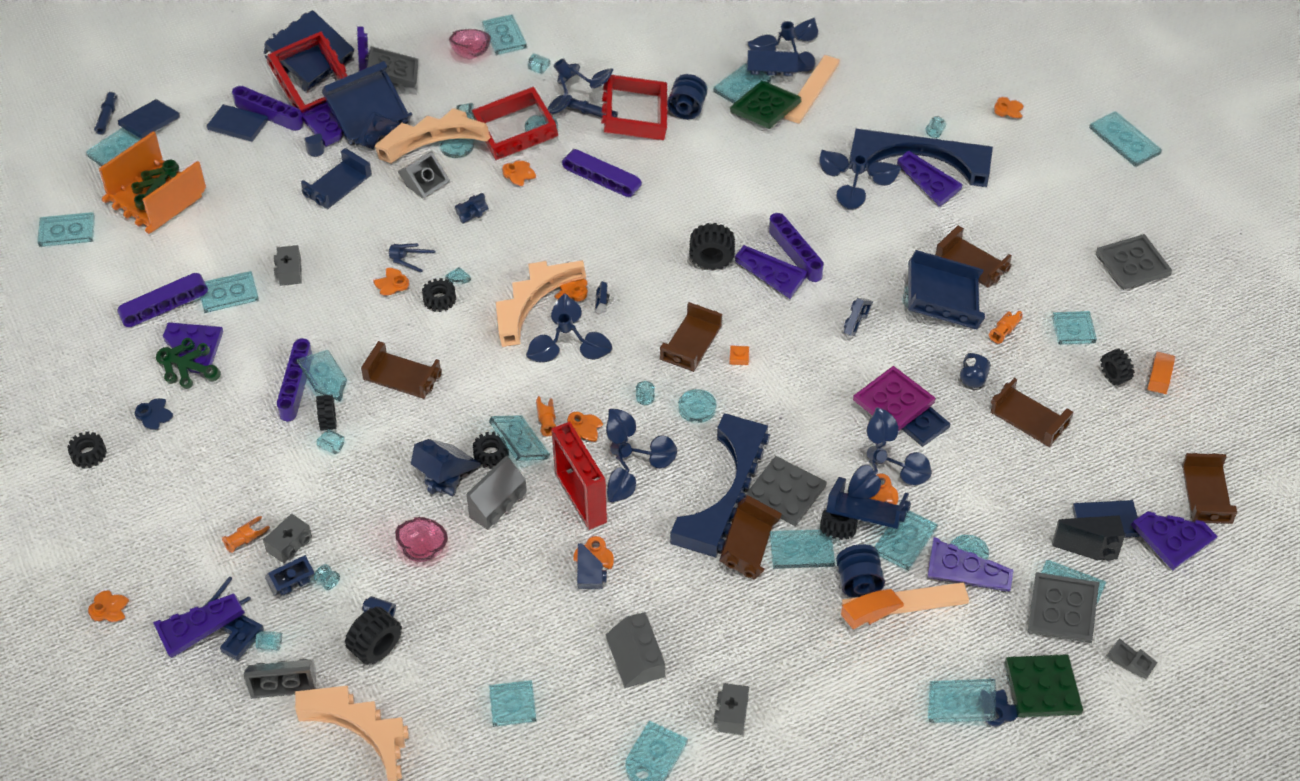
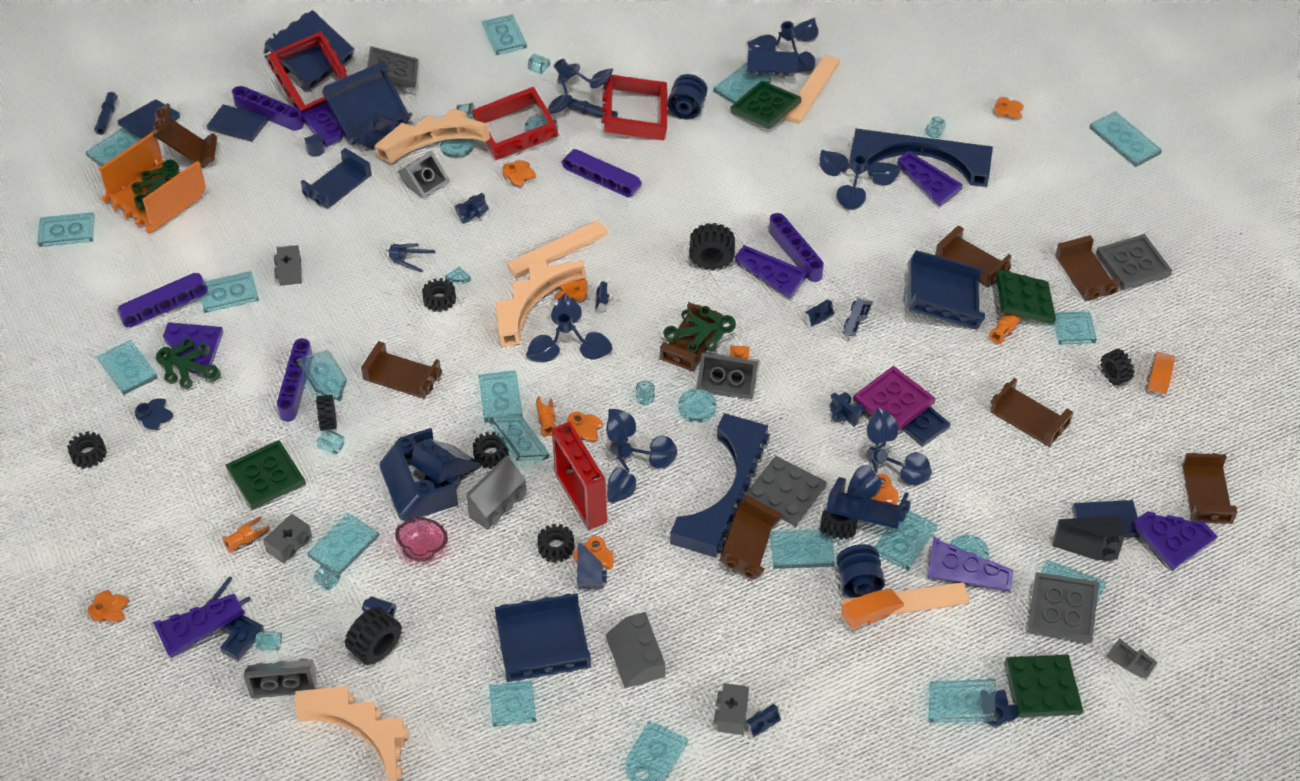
dark blue brick [265,555,315,596] -> none
dark purple plate [357,26,368,71] -> none
orange plate [373,268,409,295] -> none
clear pink cylinder [449,29,491,59] -> none
dark blue helmet [960,353,991,388] -> none
none -> clear light blue tile [97,340,158,395]
none -> reddish brown panel [153,103,217,168]
none -> dark green plate [225,440,306,510]
none -> clear light blue tile [307,513,379,577]
none -> dark blue windscreen [379,428,458,521]
none -> clear light blue tile [478,370,523,423]
none -> dark blue panel [494,593,591,682]
none -> light nougat tile [507,220,608,278]
none -> black tyre [537,523,575,563]
none -> dark green plant [663,306,736,354]
none -> dark grey slope [696,351,760,399]
none -> dark blue piece [745,703,782,738]
none -> dark blue piece [804,299,835,327]
none -> dark blue hips [830,392,864,427]
none -> dark green plate [995,269,1056,324]
none -> reddish brown panel [1055,235,1121,301]

